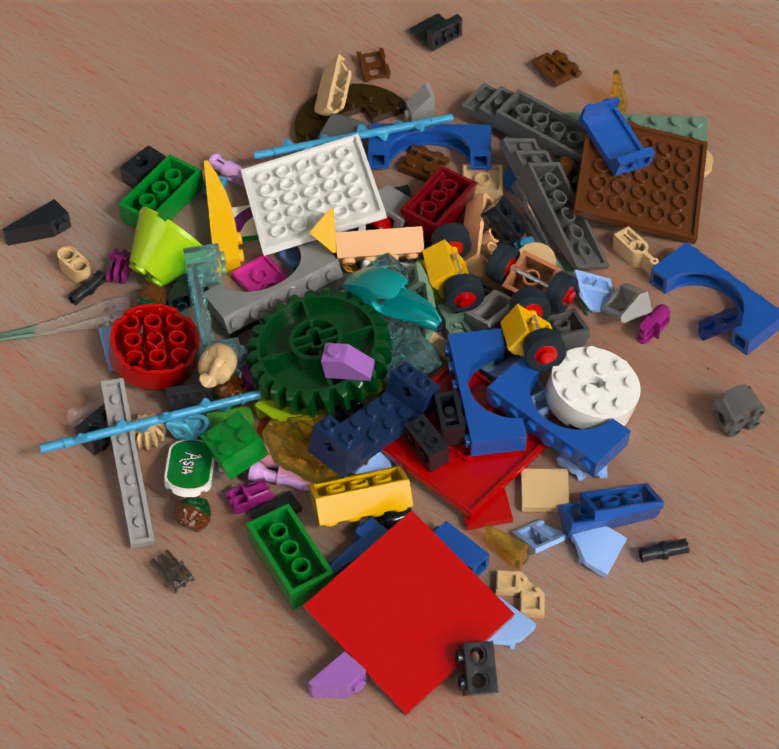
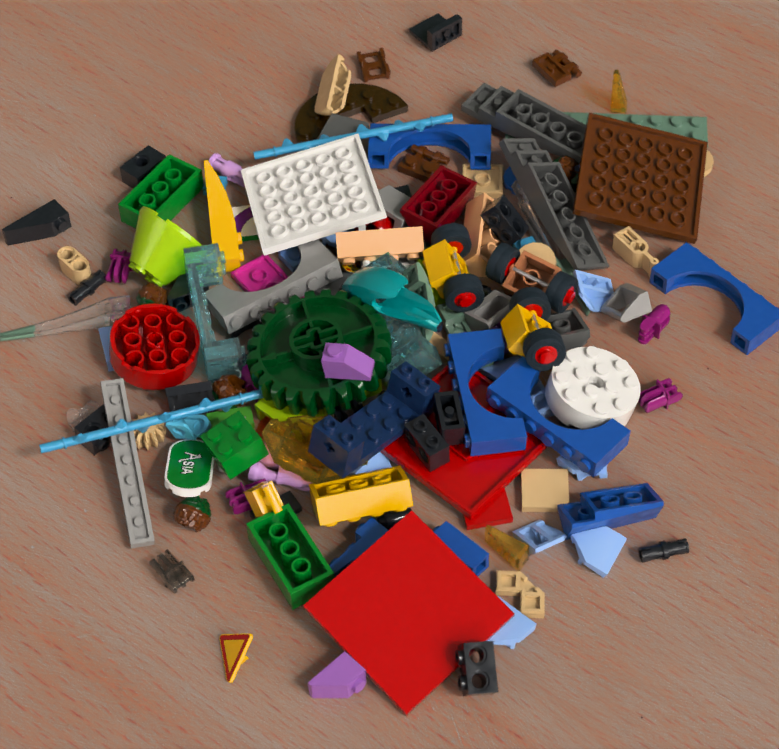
tan piece [198,343,238,388] -> none
yellow slope [309,209,337,253] -> none
light grey slope [404,82,435,122] -> none
blue panel [579,97,655,176] -> none
clear blue plate [698,305,743,341] -> none
dark grey brick [711,384,766,437] -> none
none -> piece [219,633,253,683]
none -> yellow brick [244,481,284,517]
none -> magenta arm [638,378,683,413]

